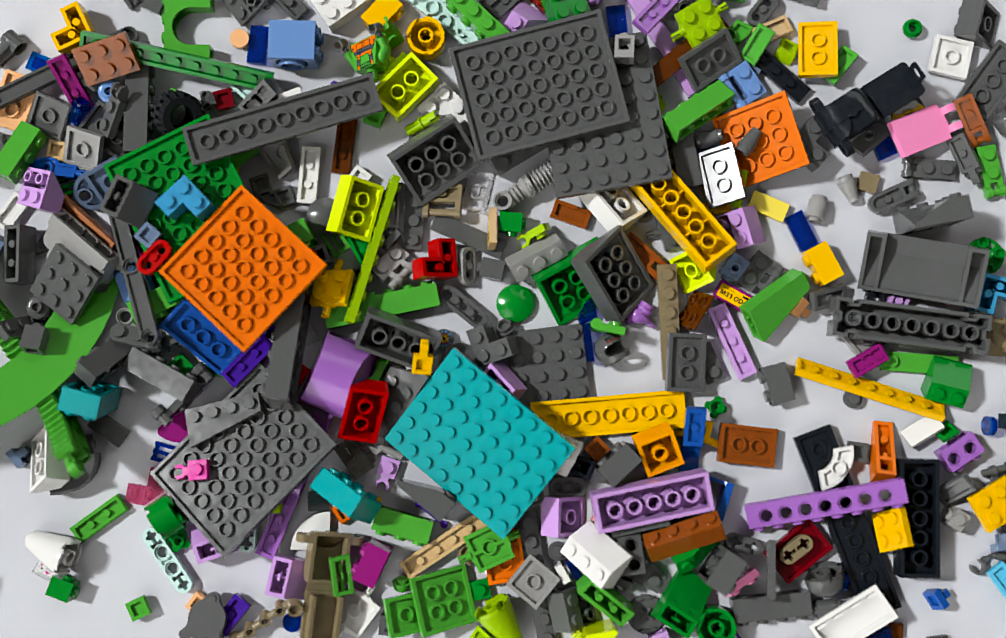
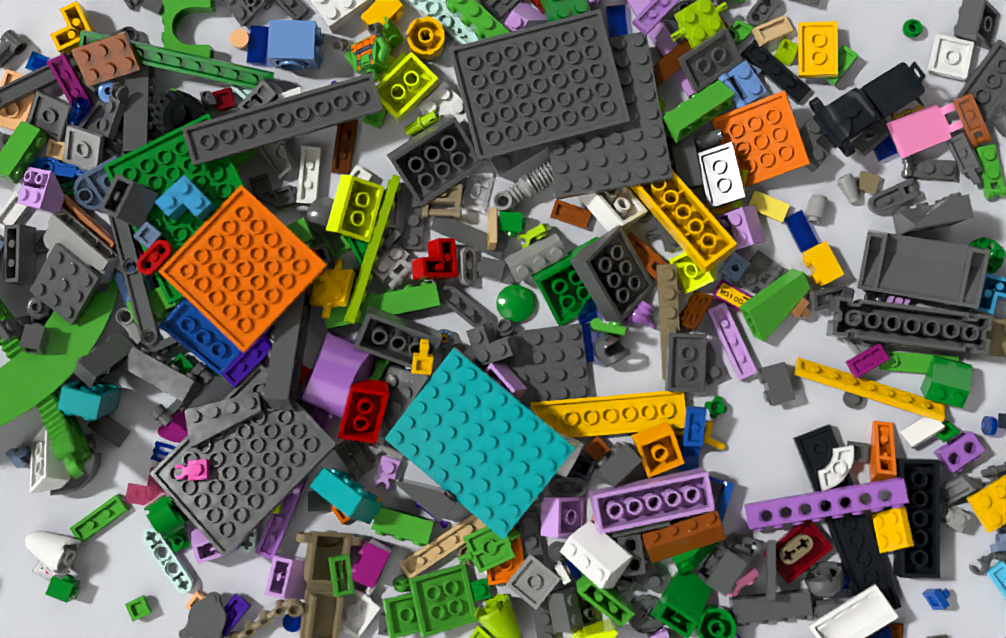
dark grey plate [109,323,166,352] -> none
white tile [291,511,331,550] -> none
light grey brick [614,33,635,64] -> none
dark orange plate [716,423,778,468] -> none
dark grey cone [736,127,763,157] -> none
bright green tile [740,22,776,66] -> none

